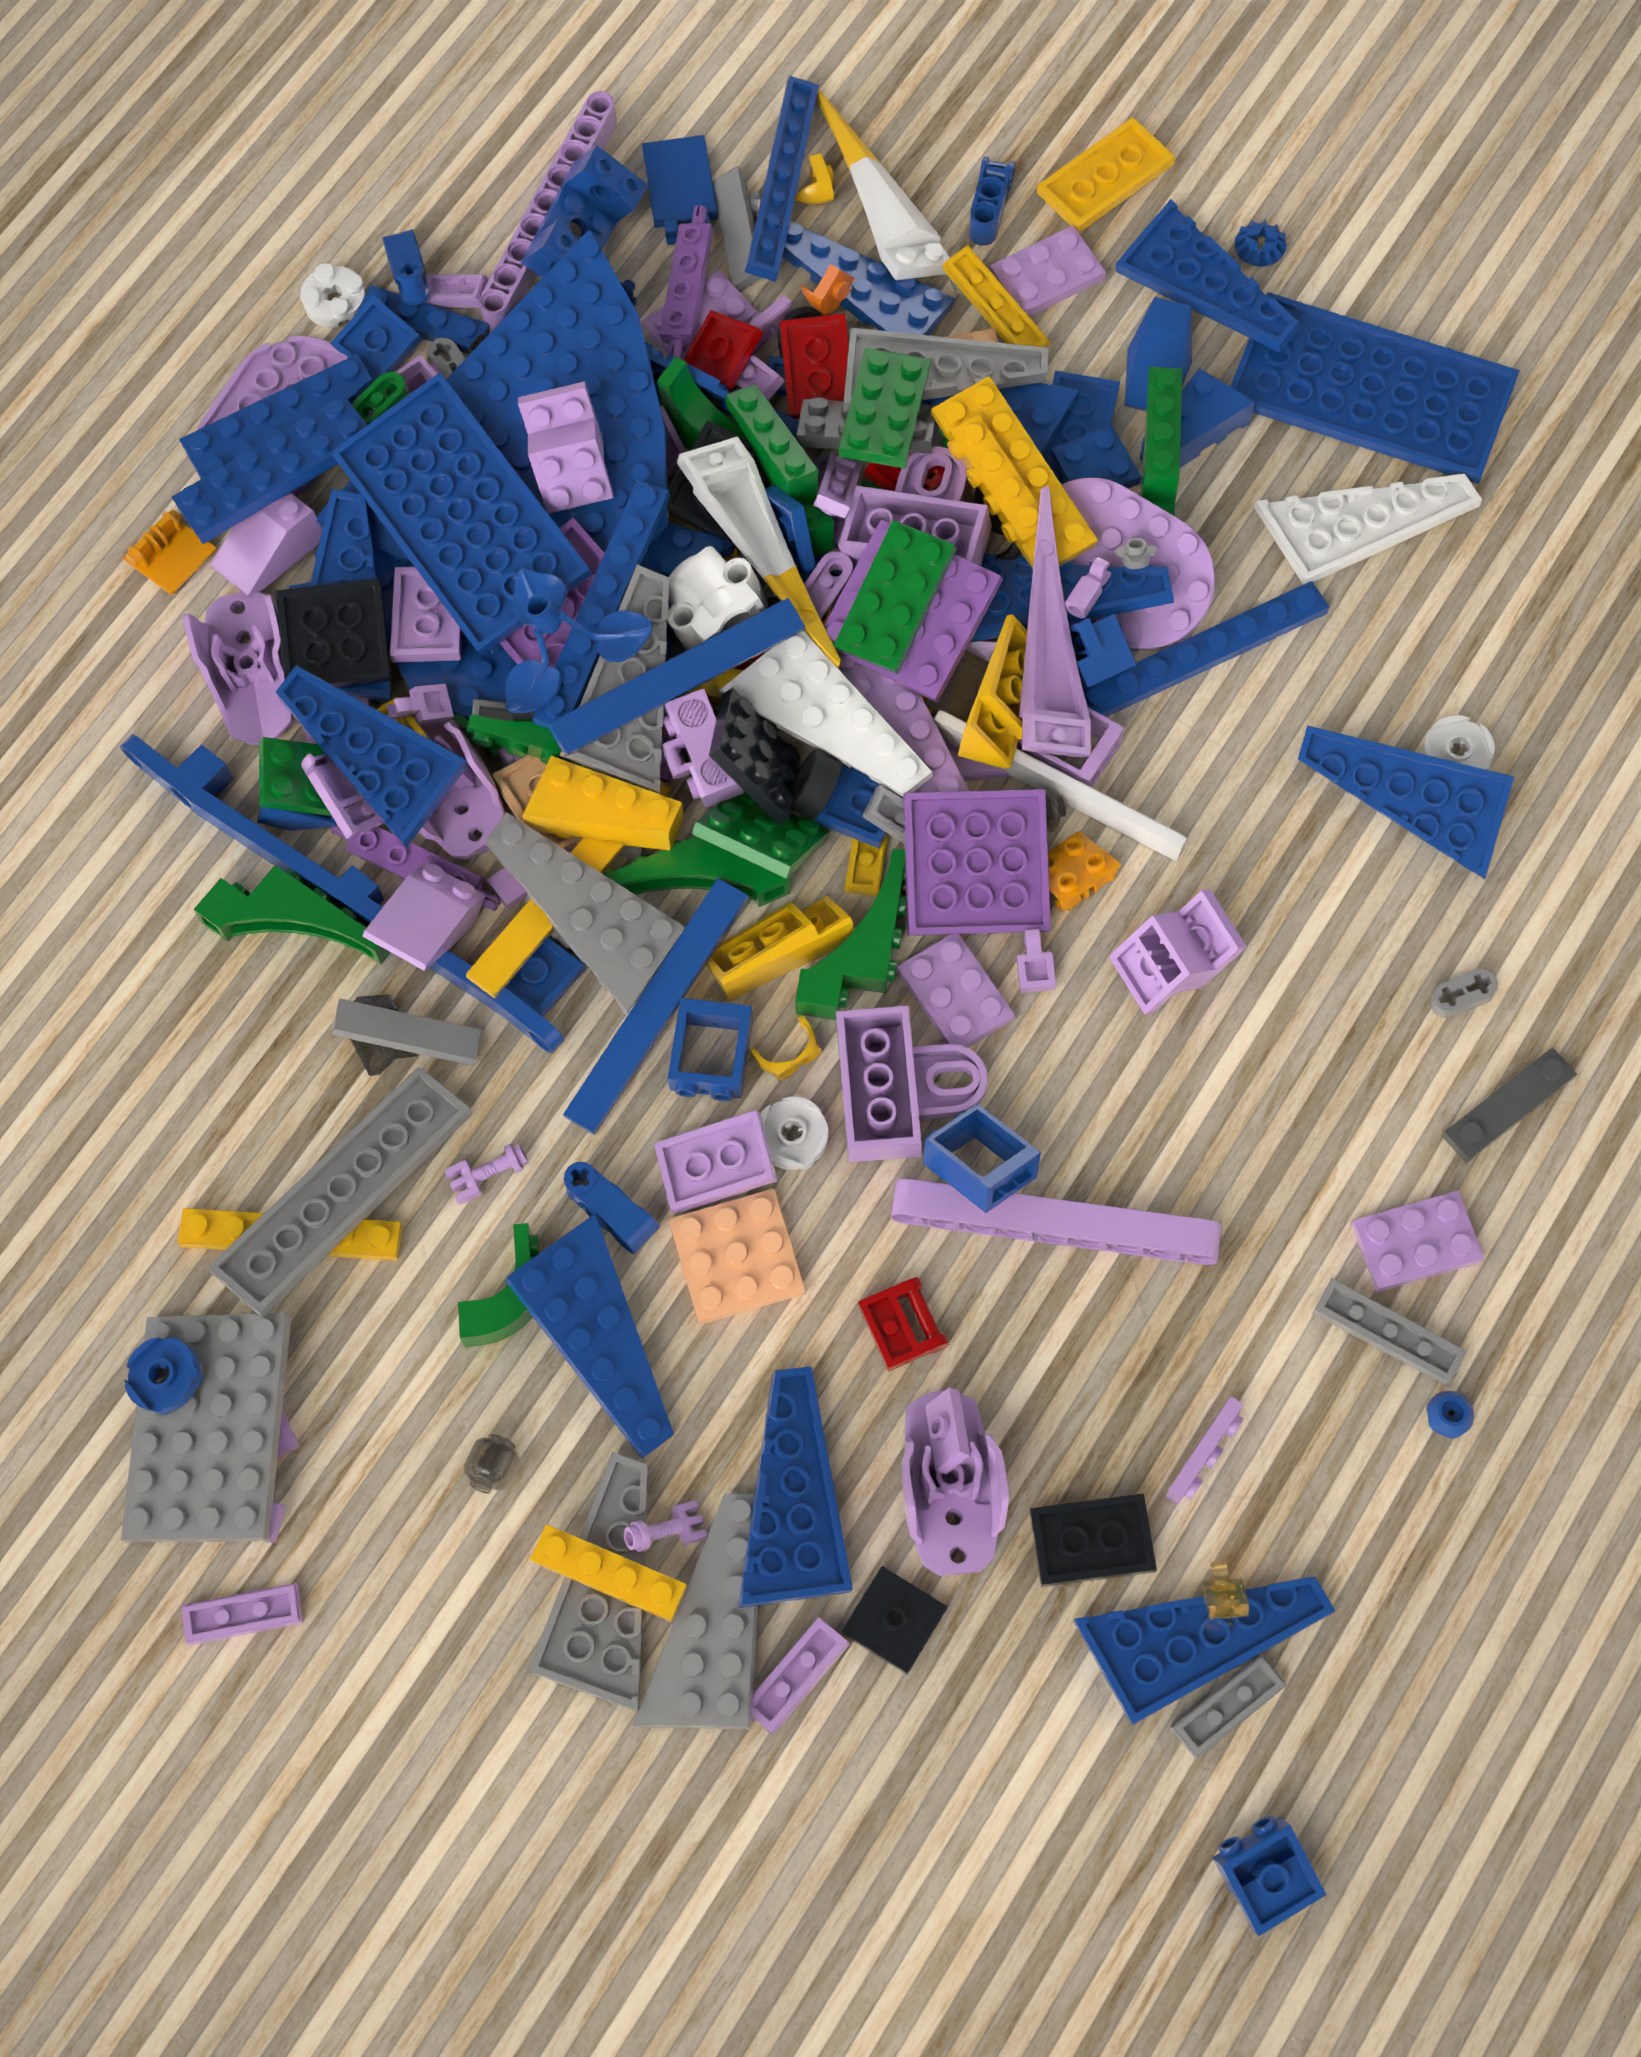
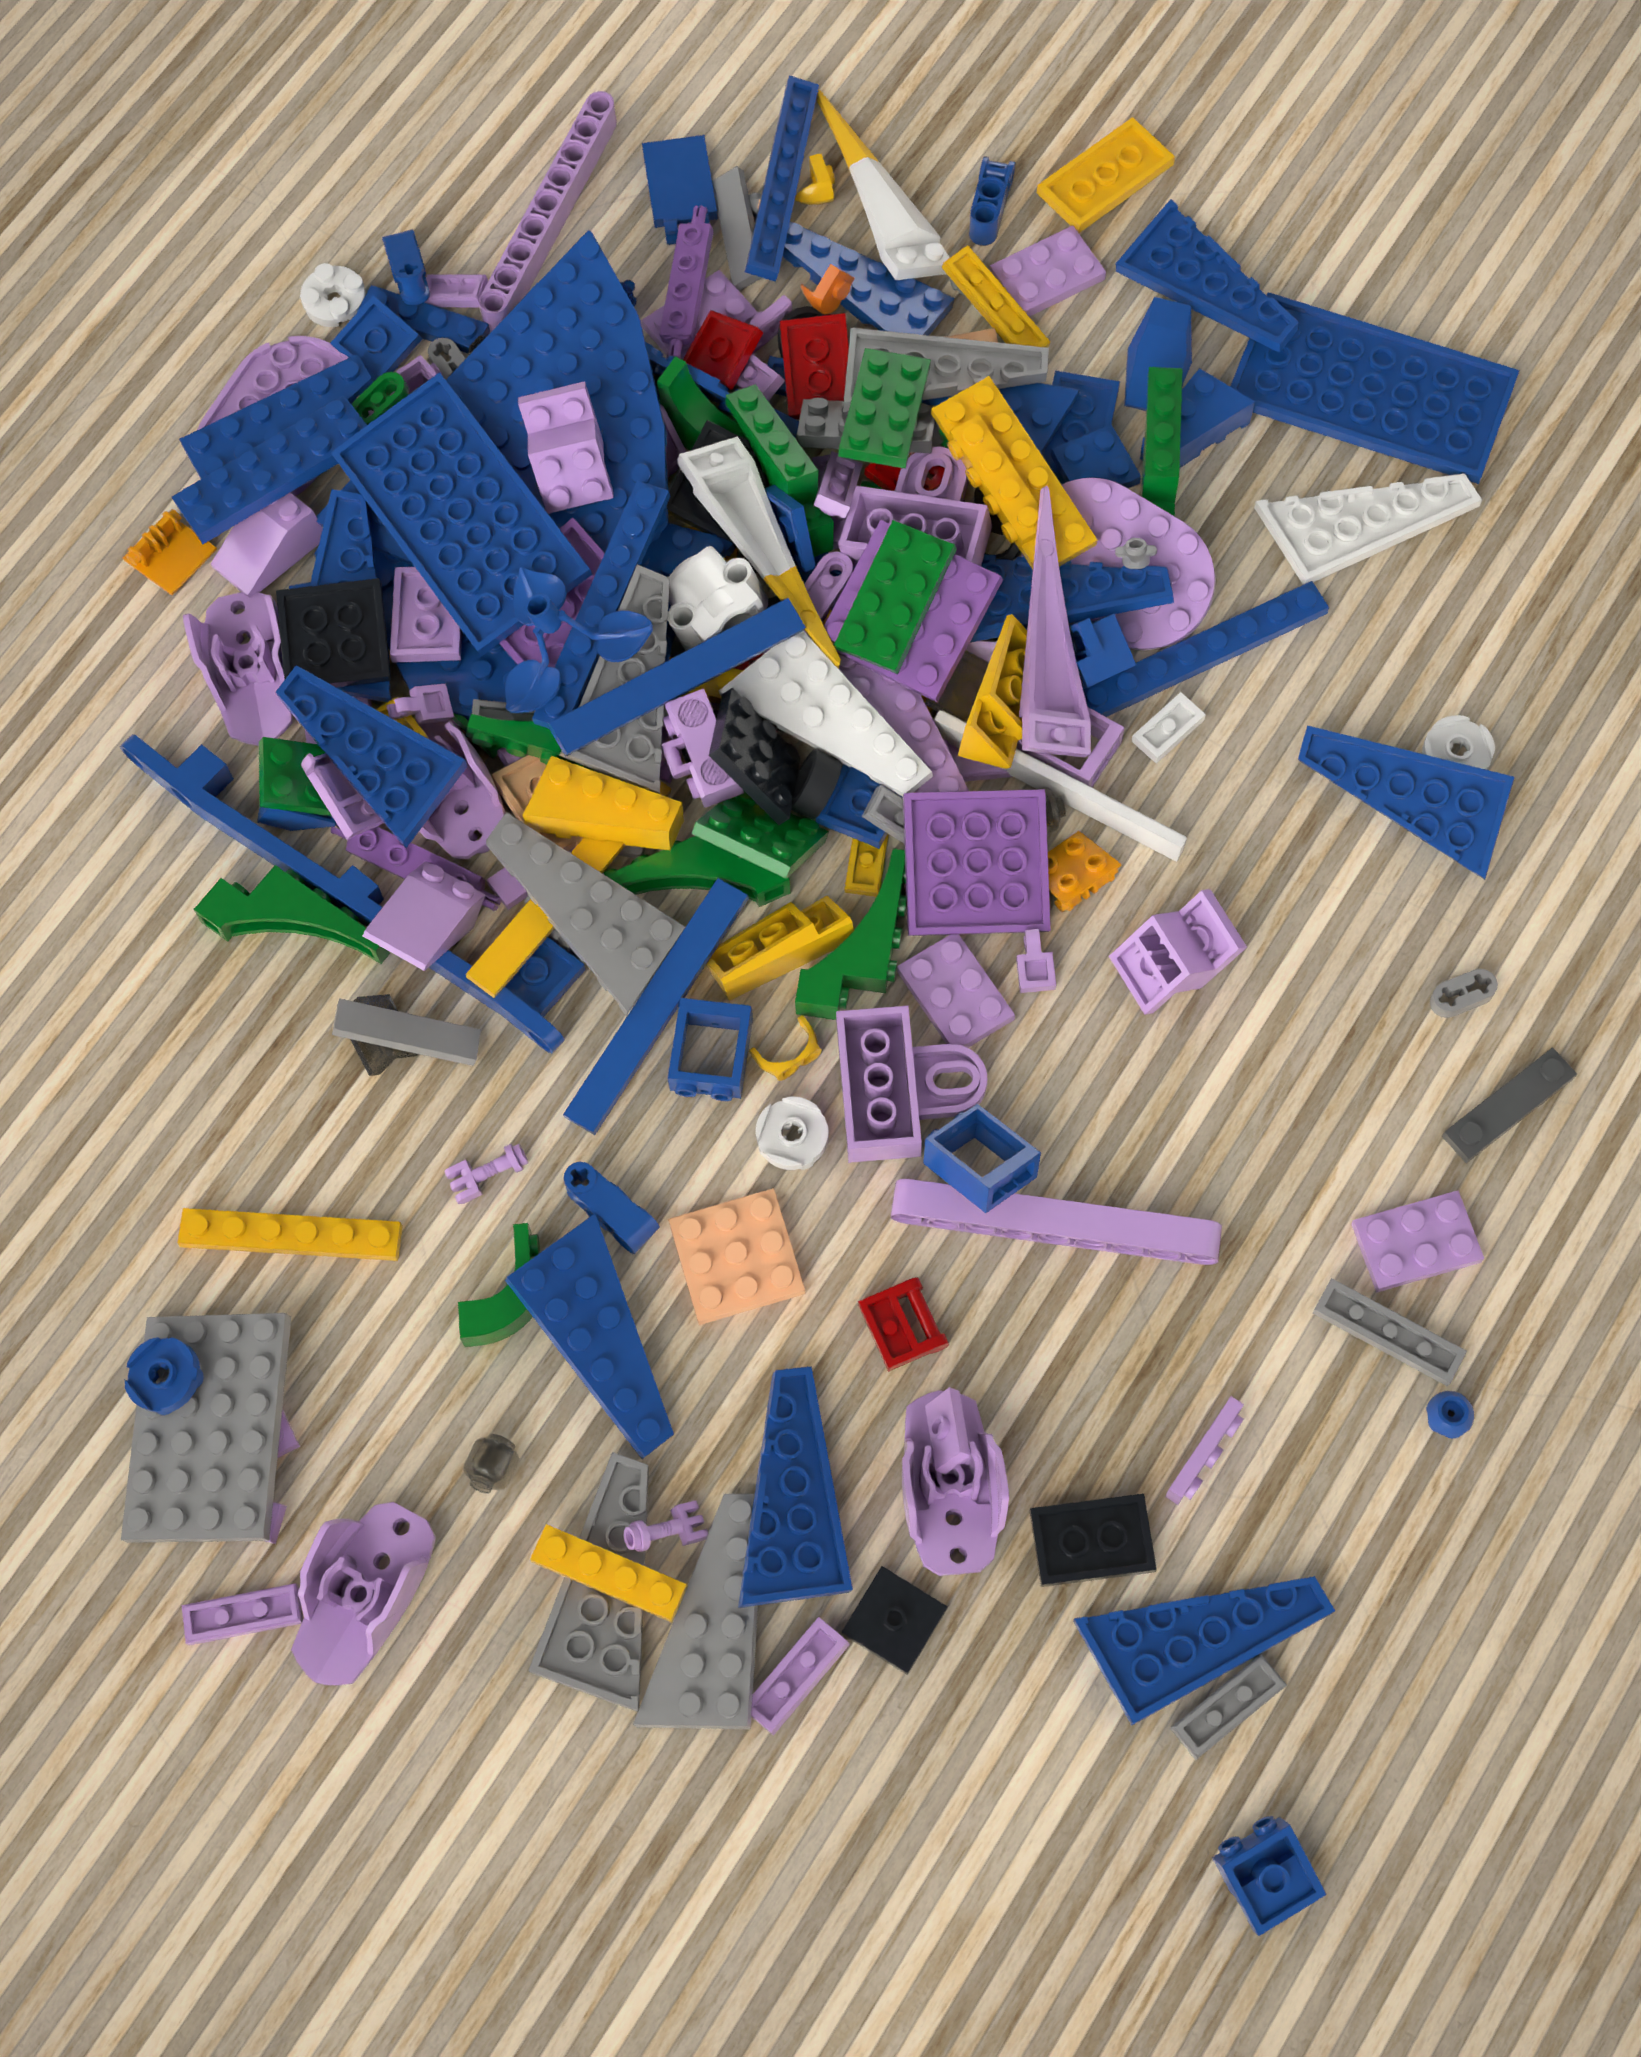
light grey plate [208,1067,472,1318] -> none
blue plate [521,145,648,278] -> none
lavender plate [654,1110,777,1214] -> none
lavender bar [1065,557,1111,618] -> none
clear yellow plate [1203,1561,1249,1619] -> none
blue gear [1235,220,1287,267] -> none
none -> lavender piece [291,1502,436,1686]
none -> white plate [1132,692,1206,764]

